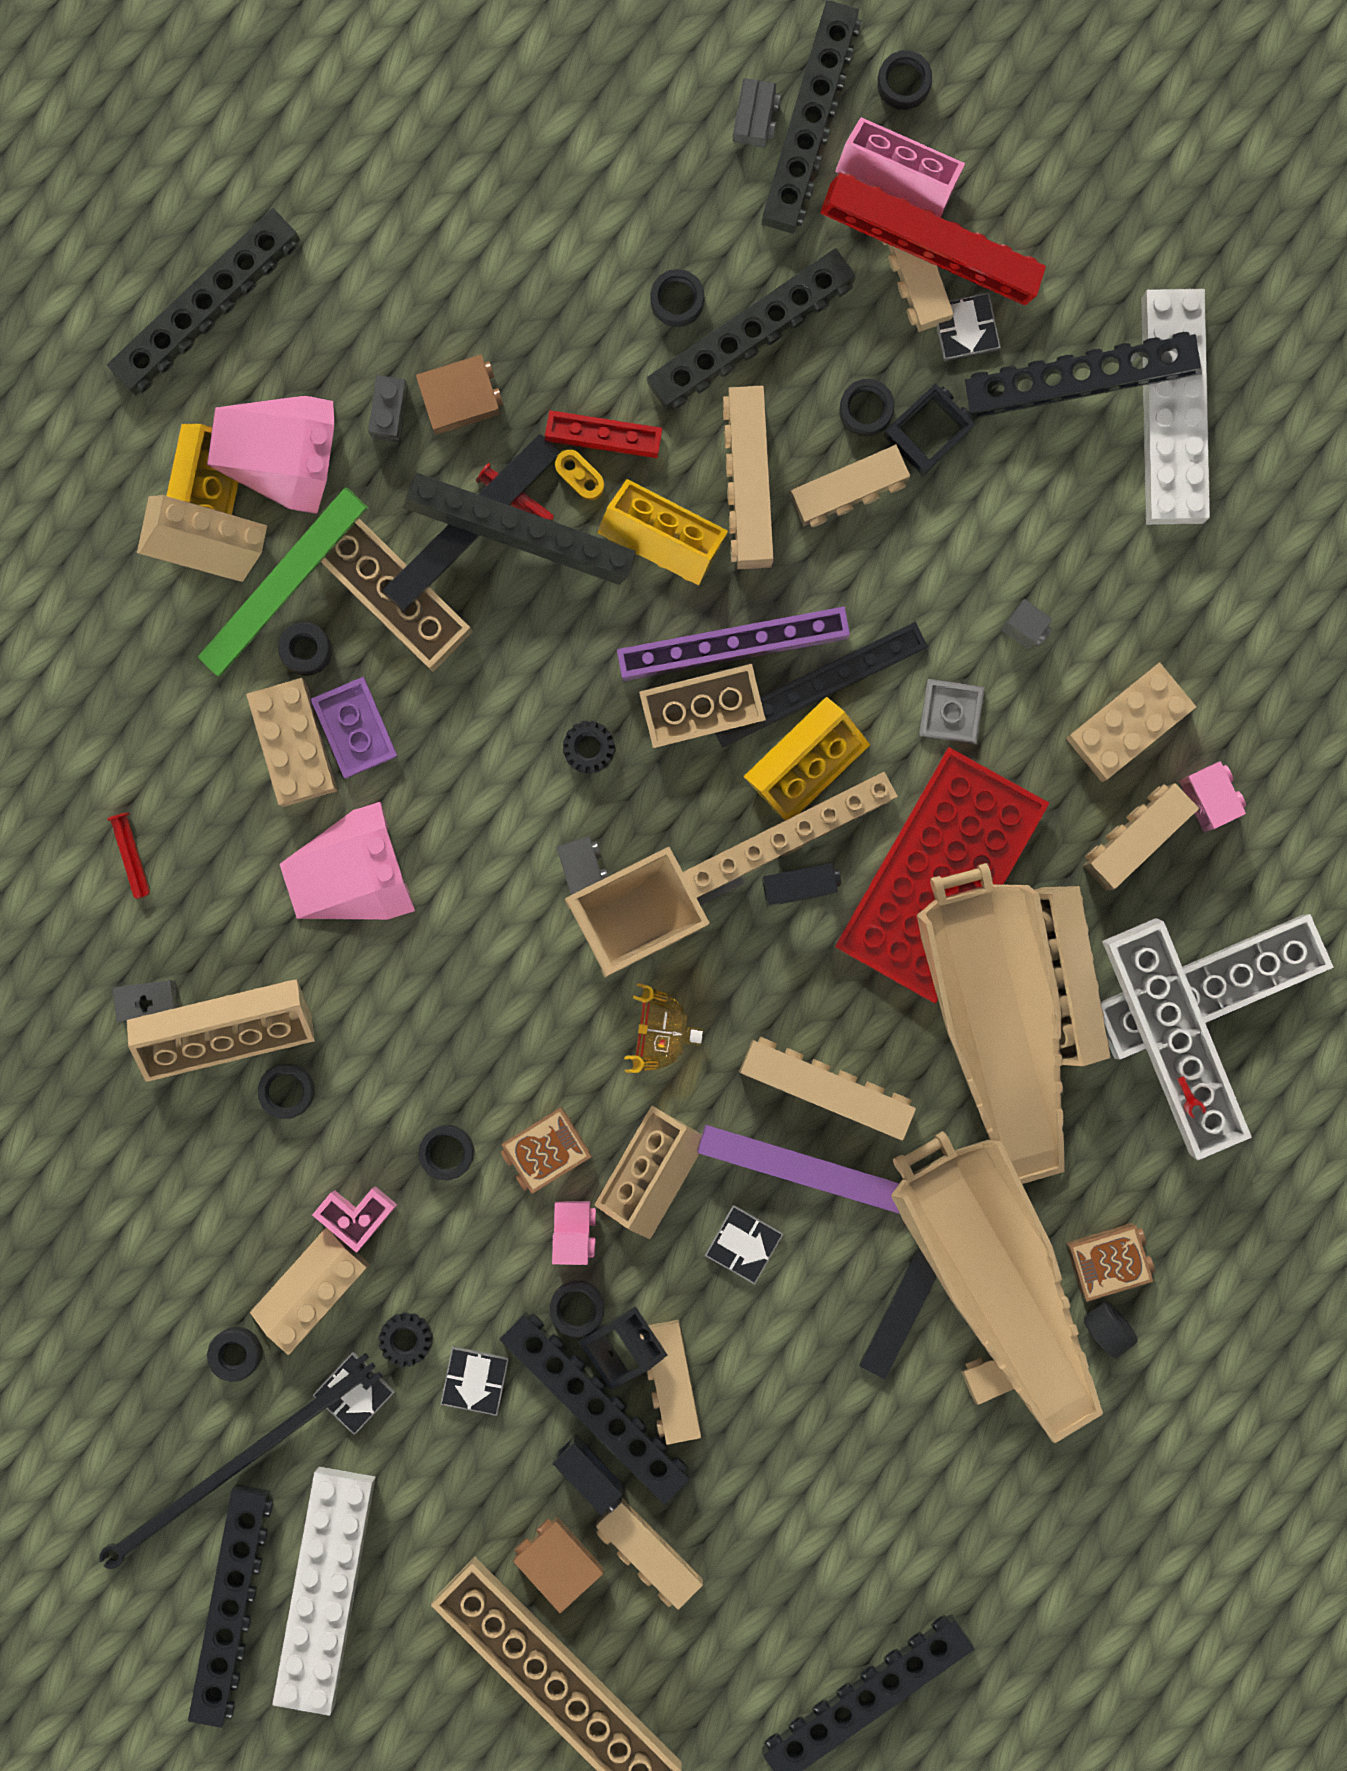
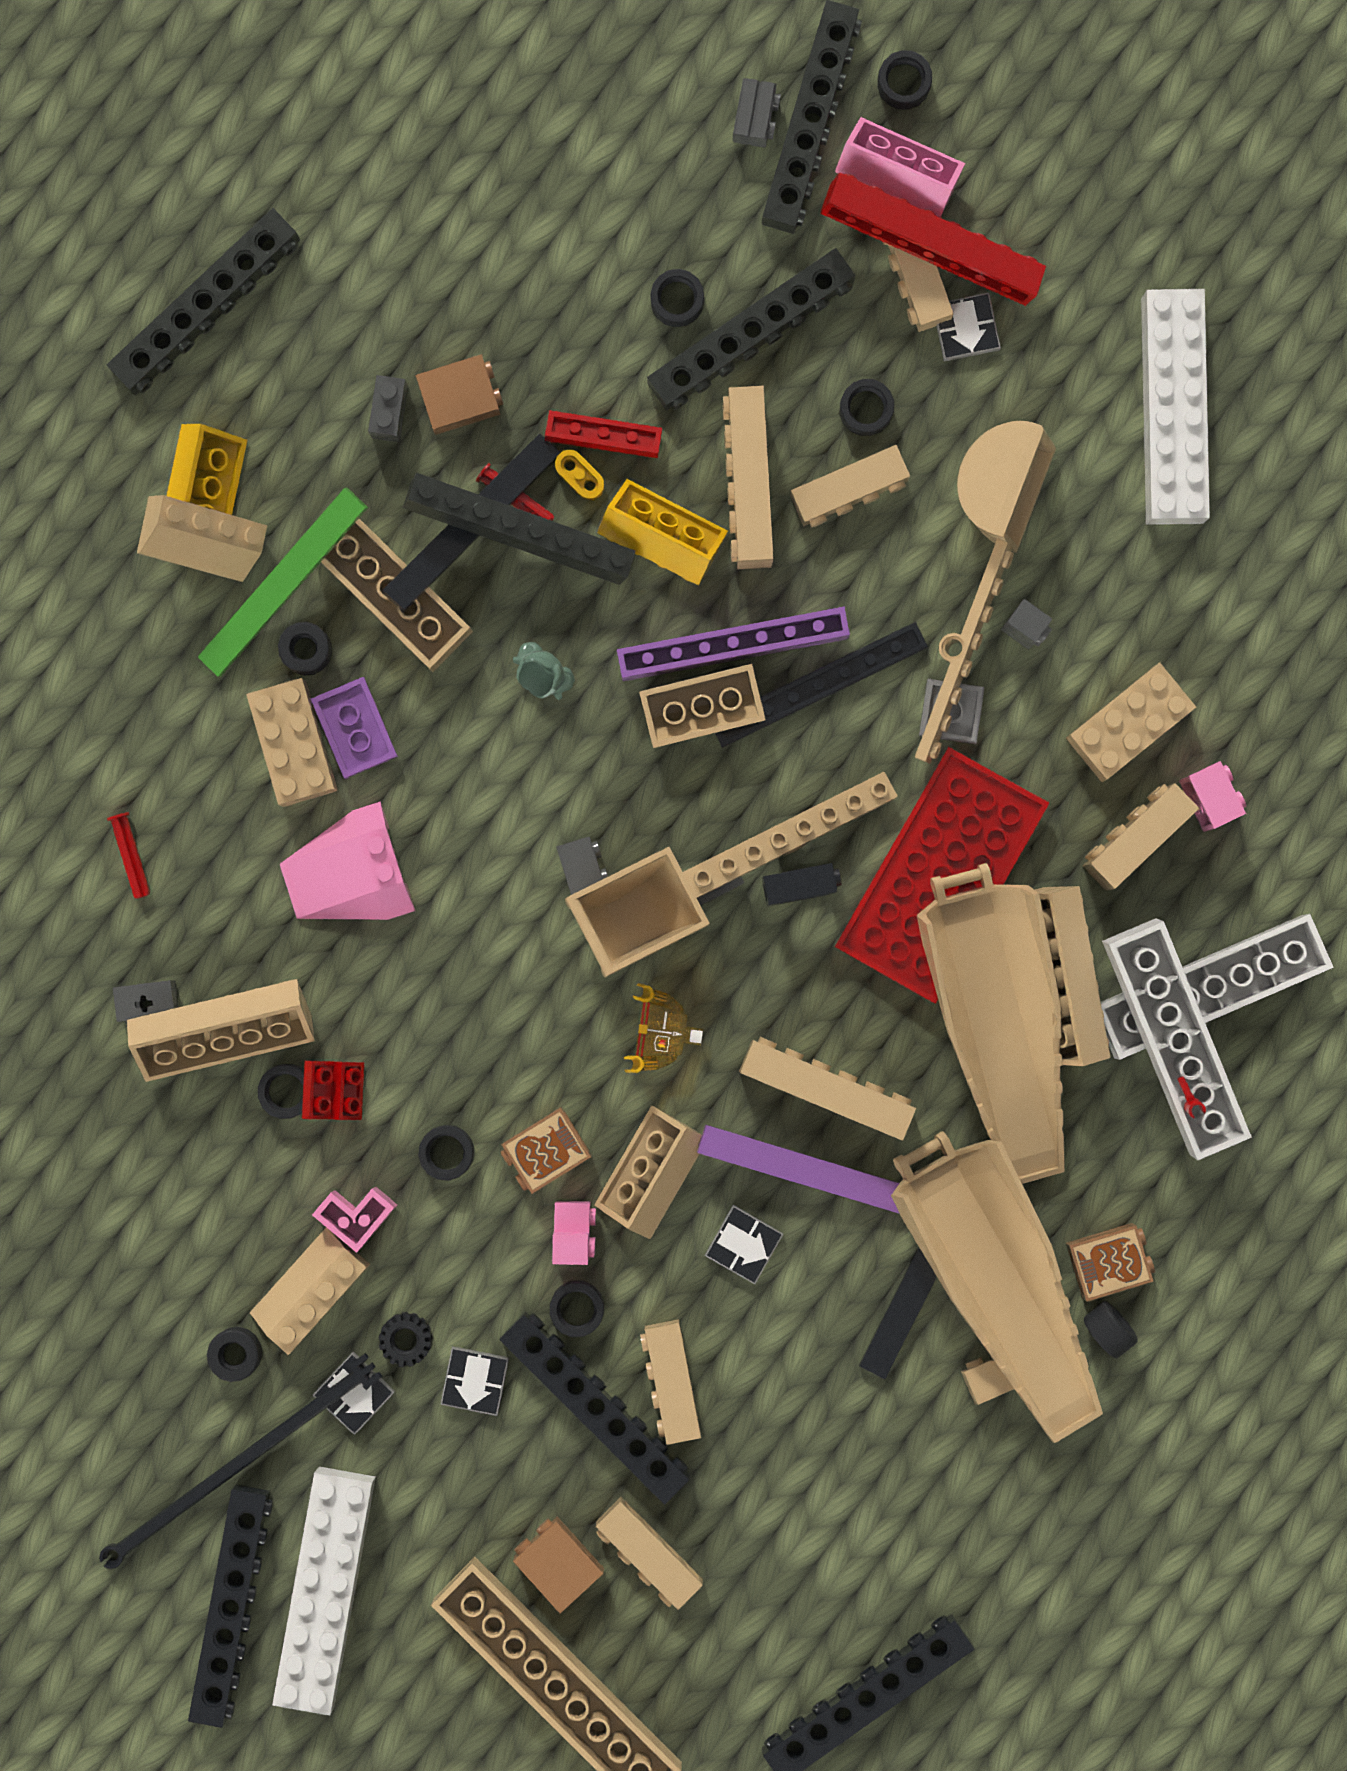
bright pink wedge [207,396,334,514] -> none
black window [552,1434,624,1515] -> none
black tyre [563,720,615,774] -> none
black window [579,1306,668,1390] -> none
yellow slope [744,697,870,821] -> none
black window [884,383,975,477] -> none
black brick [965,332,1202,419] -> none
none -> red slope [302,1061,364,1120]
none -> sand green hair [513,642,575,700]
none -> tan plate [915,421,1056,764]

